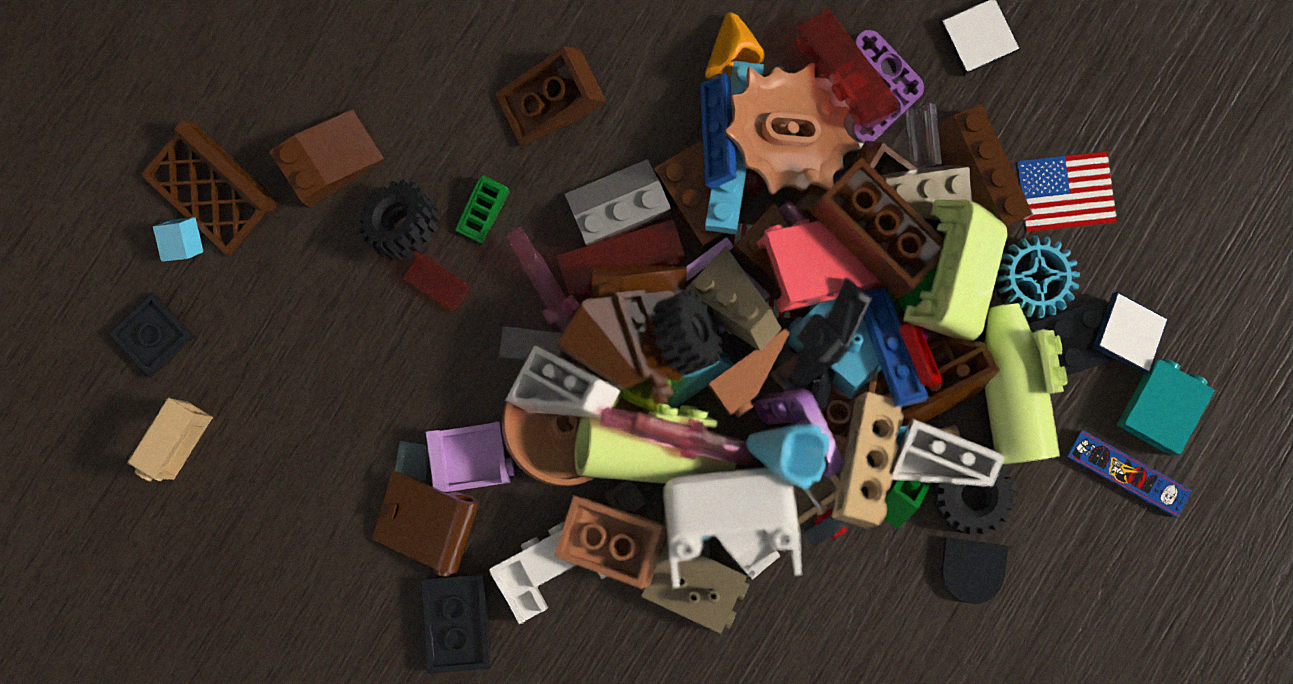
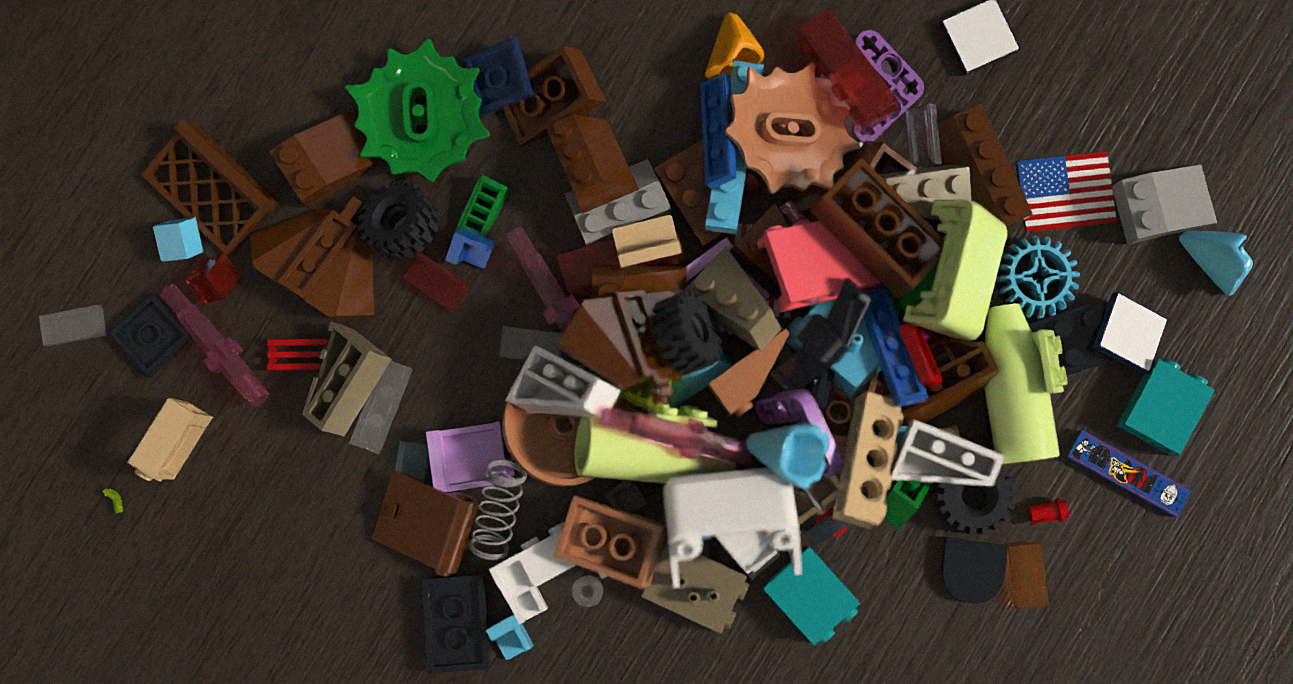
none -> clear tile [39,305,107,347]
none -> lime leg [103,489,123,514]
none -> clear pink piece [160,284,270,408]
none -> clear red panel [185,253,241,304]
none -> reddish brown panel [250,197,375,318]
none -> red tile [267,339,329,371]
none -> dark tan wedge [302,321,392,436]
none -> green piece [345,39,490,183]
none -> clear tile [349,361,413,454]
none -> blue panel [445,227,496,269]
none -> dark blue tile [463,37,534,116]
none -> light grey piece [469,460,527,560]
none -> medium azure panel [486,614,534,660]
none -> reddish brown slope [545,114,639,214]
none -> clear plate [572,576,603,607]
none -> tan panel [612,215,682,267]
none -> teal brick [762,546,860,645]
none -> clear orange tile [1008,543,1049,609]
none -> red pin [1027,498,1069,525]
none -> light grey slope [1112,165,1217,245]
none -> medium azure hat [1179,231,1253,296]

